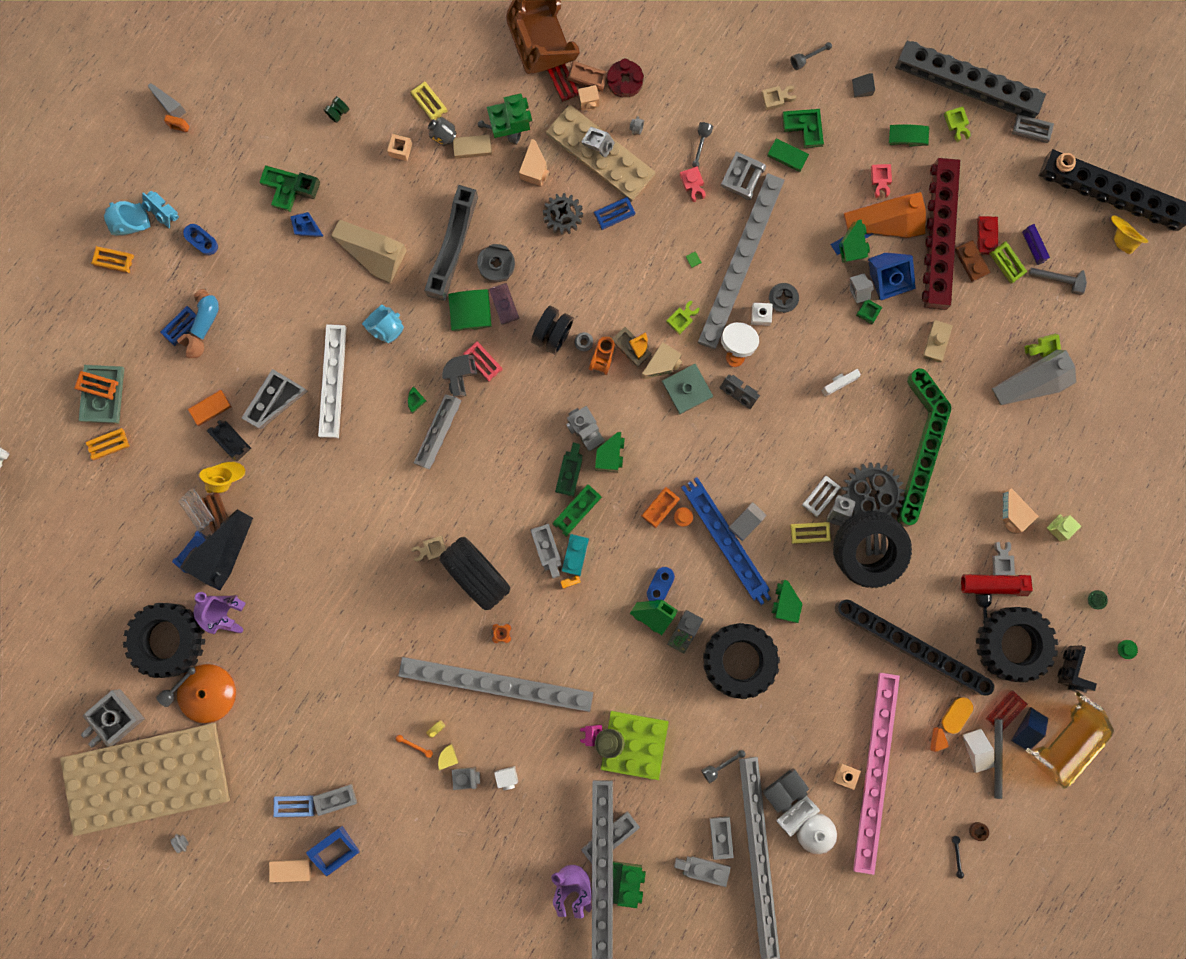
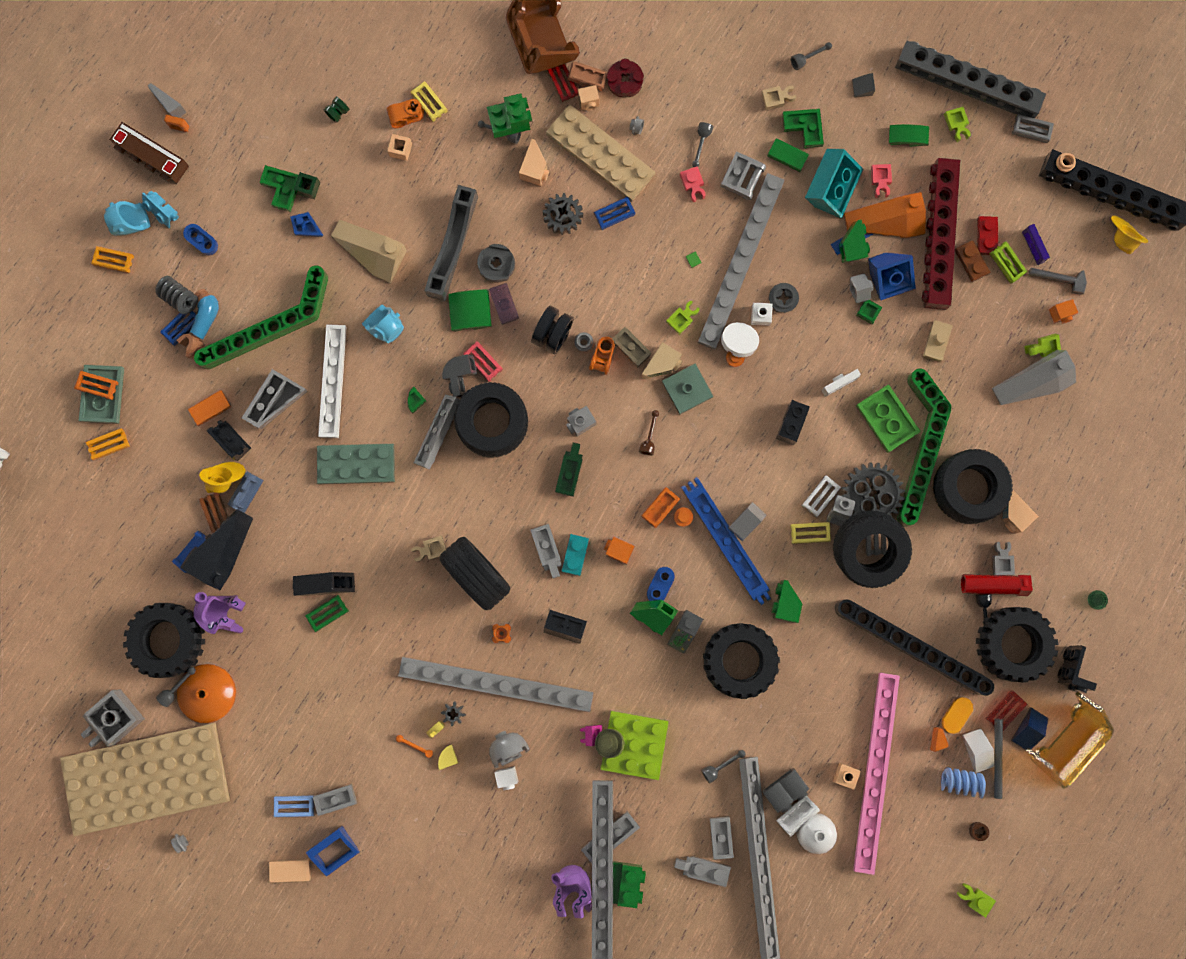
clear tile [178,489,214,531] -> none
dark grey head [428,117,457,145] -> none
light grey bracket [452,767,480,790] -> none
tan tile [453,135,492,159] -> none
green plate [552,484,602,537] -> none
light orange tile [561,576,581,589] -> none
light grey bracket [578,422,604,451] -> none
light grey bracket [582,127,615,158] -> none
green slope [595,432,625,473] -> none
light orange tile [629,332,648,359] -> none
dark grey hinge [720,374,760,409] -> none
black hinge [952,836,964,879] -> none
yellowish green brick [1047,514,1081,542] -> none
green plate [1117,640,1138,659] -> none
none -> reddish brown brick [109,122,189,184]
none -> dark grey piece [156,276,198,314]
none -> green beam [194,265,328,370]
none -> sand blue hinge [228,471,264,513]
none -> black slope [292,572,355,596]
none -> green tile [305,595,349,632]
none -> sand green plate [317,444,395,484]
none -> orange piece [387,99,425,128]
none -> dark grey gear [441,701,466,726]
none -> black tyre [454,382,528,458]
none -> light grey cylinder [489,731,530,768]
none -> black hinge [544,610,587,644]
none -> orange brick [604,536,635,565]
none -> reddish brown hinge [639,410,659,456]
none -> black brick [776,400,810,445]
none -> teal slope [805,149,863,218]
none -> bright green plate [856,384,921,453]
none -> black tyre [933,449,1013,524]
none -> light blue piece [941,767,986,799]
none -> lime plate [957,883,996,918]
none -> orange plate [1049,299,1078,324]

